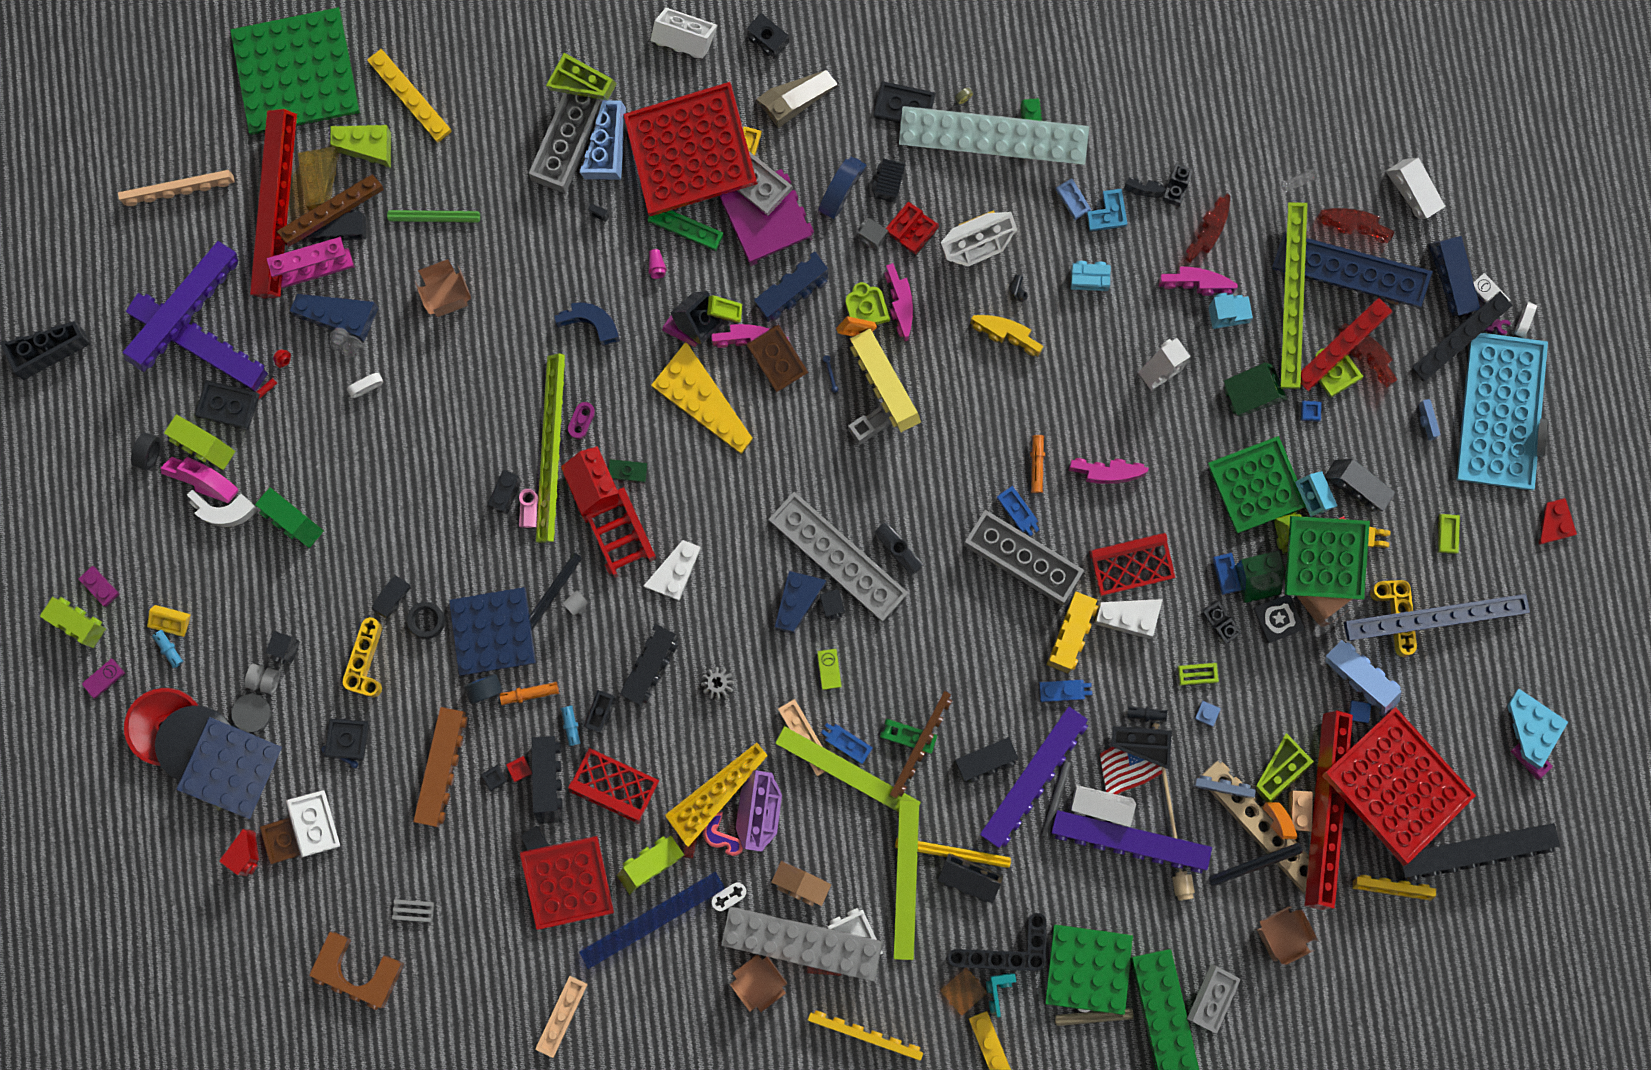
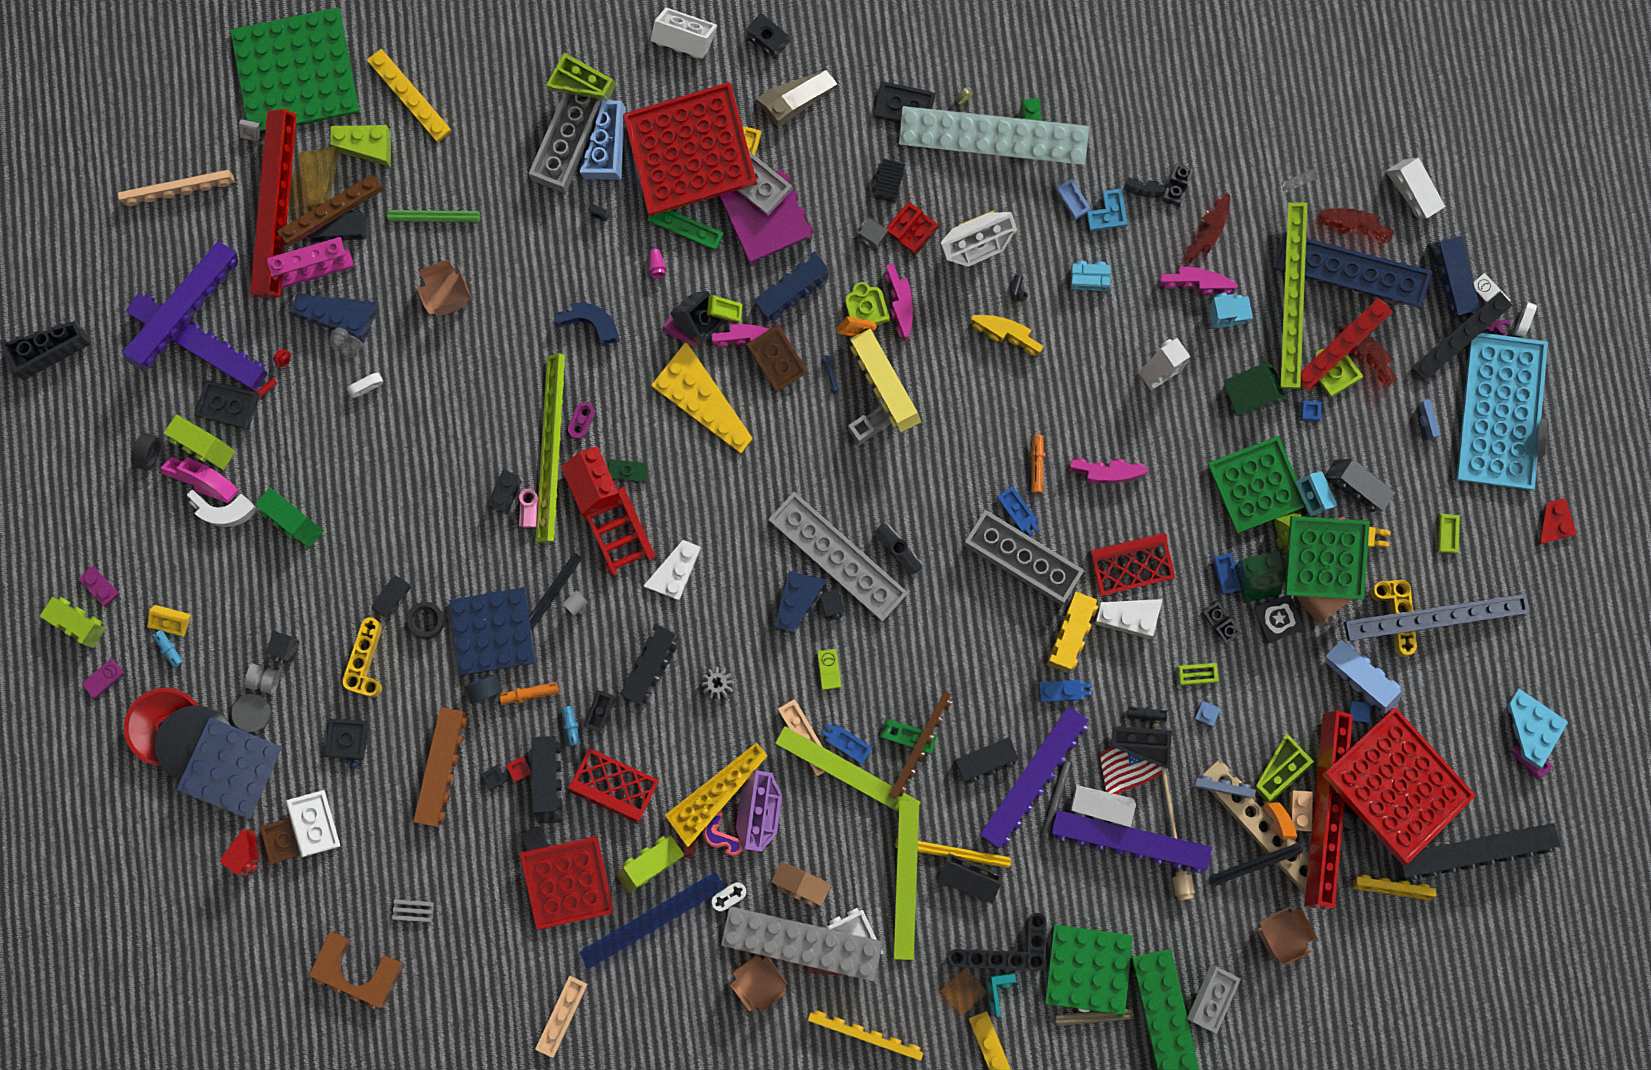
dark blue arch [818,156,867,219] -> none
none -> light grey tile [239,119,260,142]

